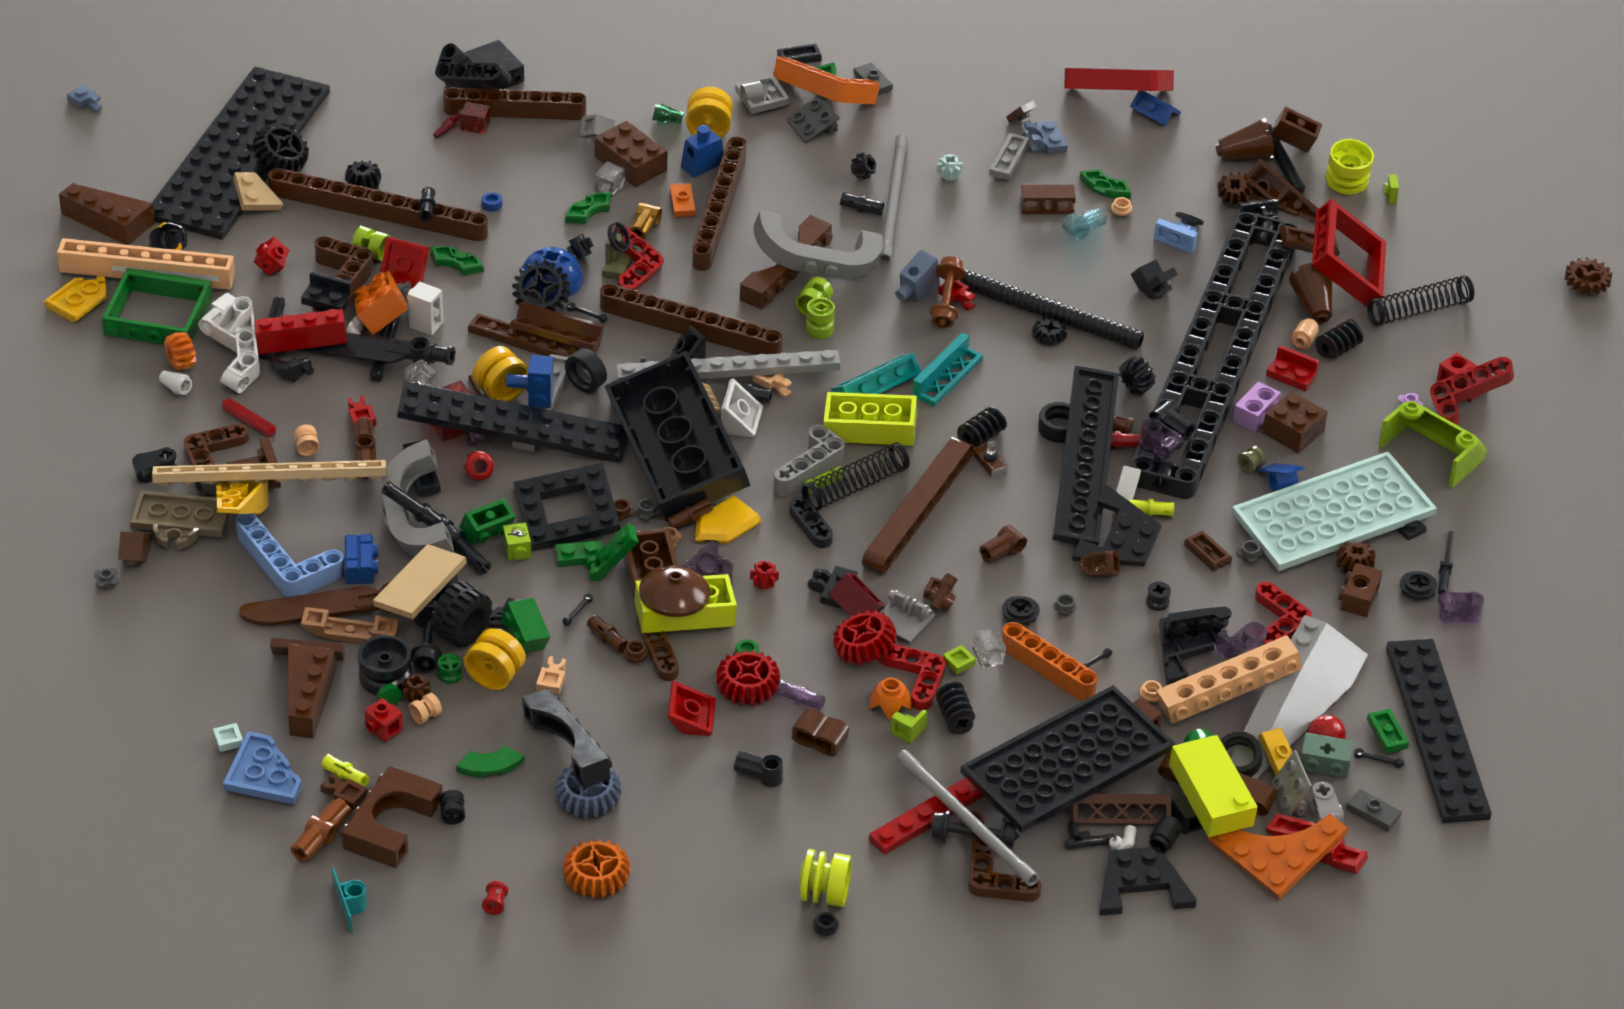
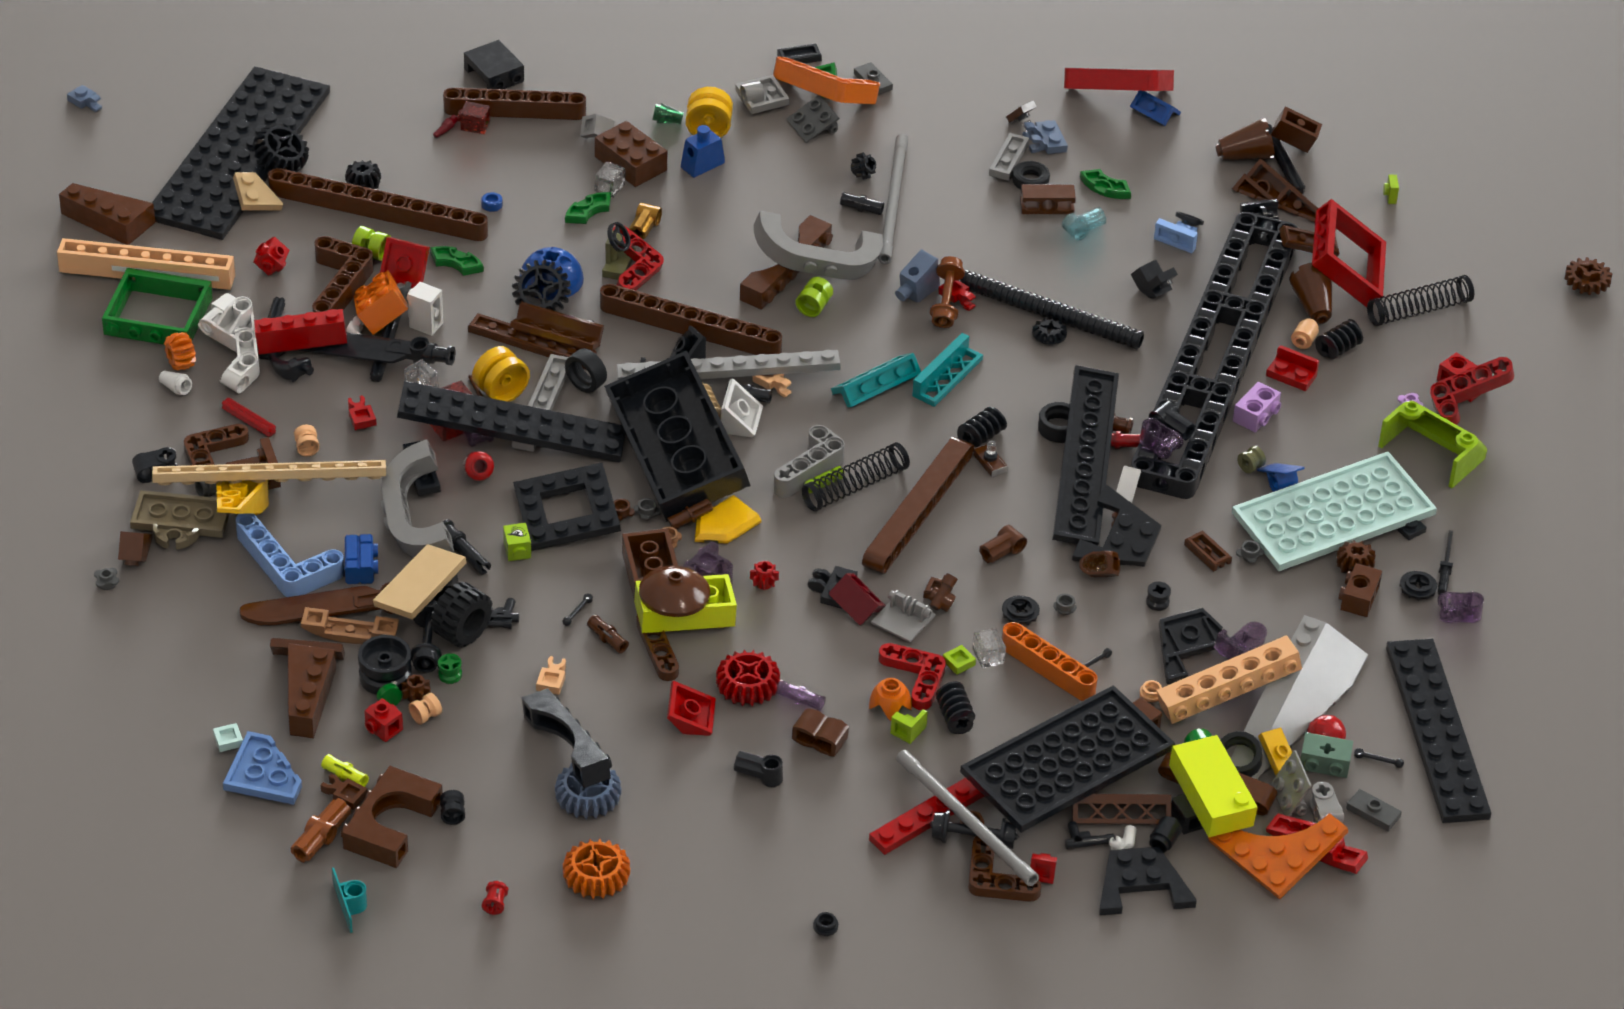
yellow tile [44,276,107,323] -> none
black hair [149,222,188,251] -> none
black bracket [301,272,352,312] -> none
reddish brown piece [353,418,376,479] -> none
black pin [381,481,446,527] -> none
black pin [418,187,436,222] -> none
black beam [435,43,511,89] -> none
green tile [456,745,525,777] -> none
green brick [459,498,516,545] -> none
yellow wheel [464,628,526,690] -> none
green brick [502,598,551,653] -> none
blue brick [506,355,554,408] -> none
green plate [555,540,603,567] -> none
black gear [567,234,594,260] -> none
black hinge [567,302,607,323] -> none
green plate [586,523,638,582] -> none
reddish brown plate [624,640,648,662] -> none
orange plate [670,183,696,217] -> none
reddish brown beam [692,136,746,271] -> none
green tile [735,639,759,654] -> none
black beam [789,497,833,548] -> none
neon yellow wheel [799,849,852,907] -> none
lime wheel [806,297,835,339] -> none
neon yellow brick [824,392,917,446] -> none
red gear [833,610,897,666] -> none
light aqua gear [937,154,963,181] -> none
light nougat plate [1111,197,1132,216] -> none
black gear [1119,356,1156,395] -> none
neon yellow pin [1128,499,1174,517] -> none
black hinge [1164,606,1232,635] -> none
reddish brown gear [1217,171,1253,208] -> none
red beam [1255,582,1312,647] -> none
reddish brown brick [1262,391,1328,454] -> none
neon yellow wheel [1325,139,1374,195] -> none
green plate [1367,709,1409,754] -> none
none -> black tyre [1012,161,1050,189]
none -> red tile [1030,853,1057,884]

